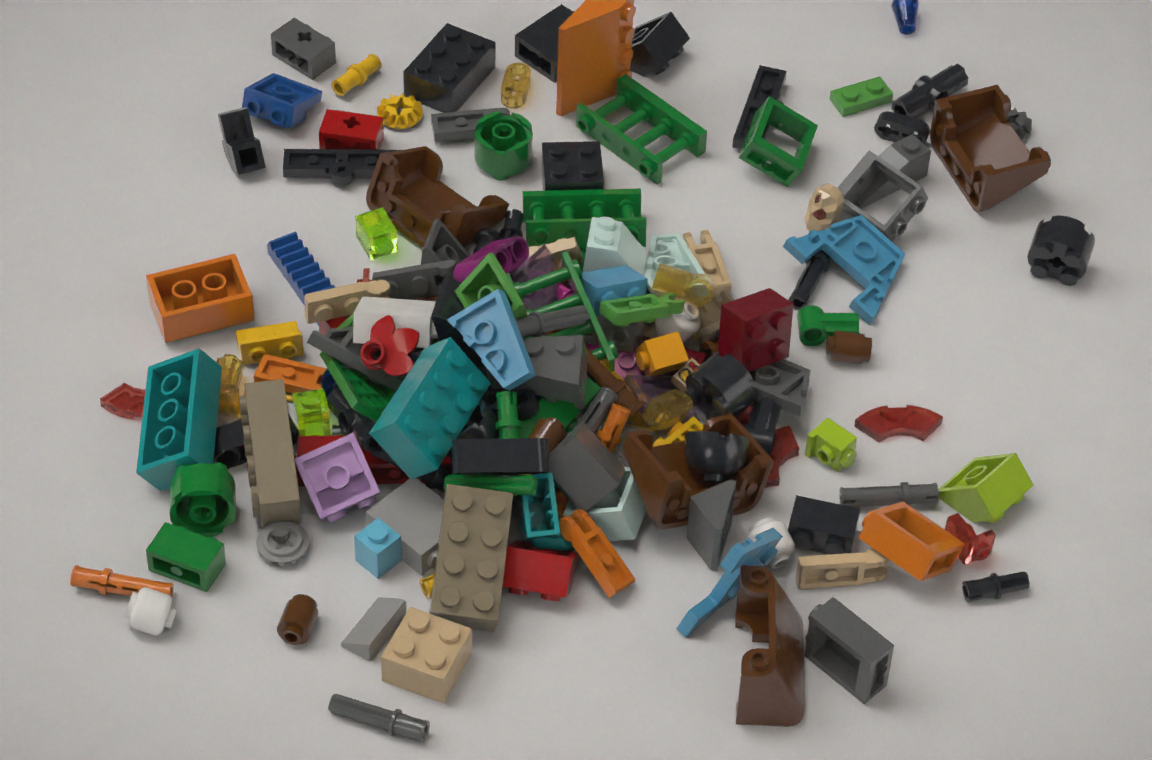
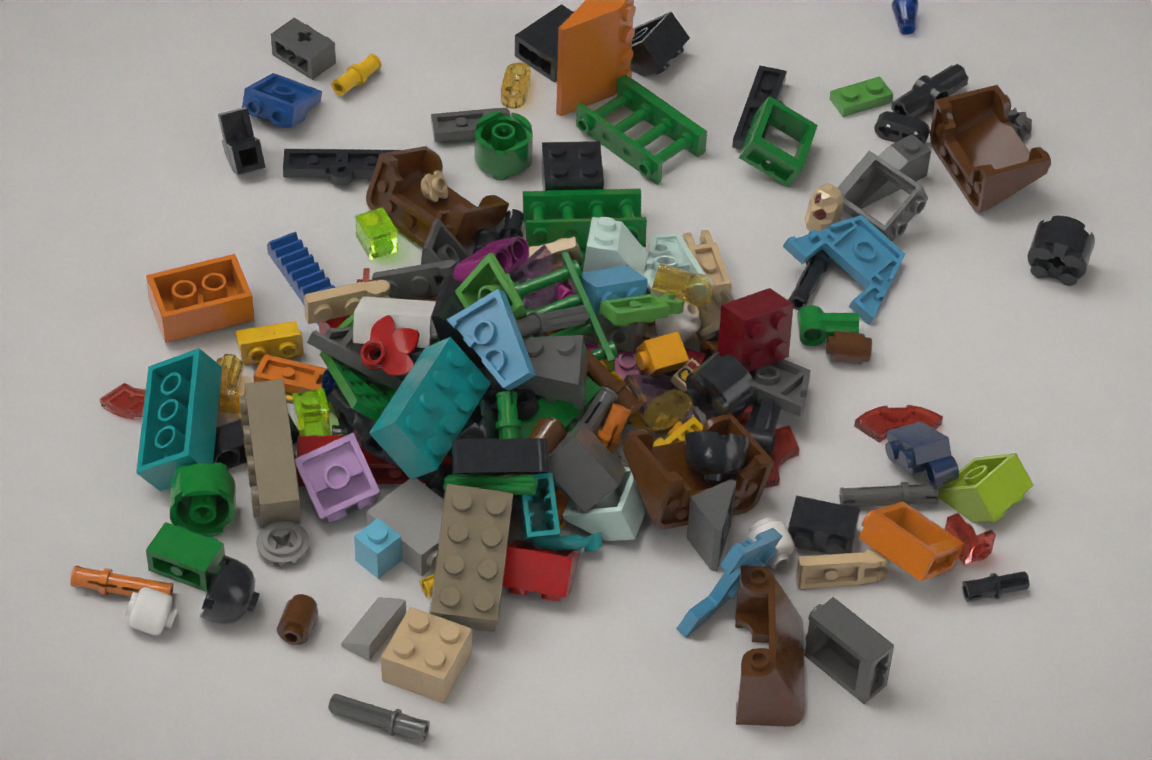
red brick [319,109,384,150] -> none
yellow gear [377,93,423,129] -> none
black brick [403,23,496,113] -> none
orange hinge [559,509,635,598] -> none
lime brick [805,417,857,472] -> none
none -> black cylinder [200,555,260,624]
none -> tan plate [421,170,448,202]
none -> dark blue hinge [885,421,959,487]

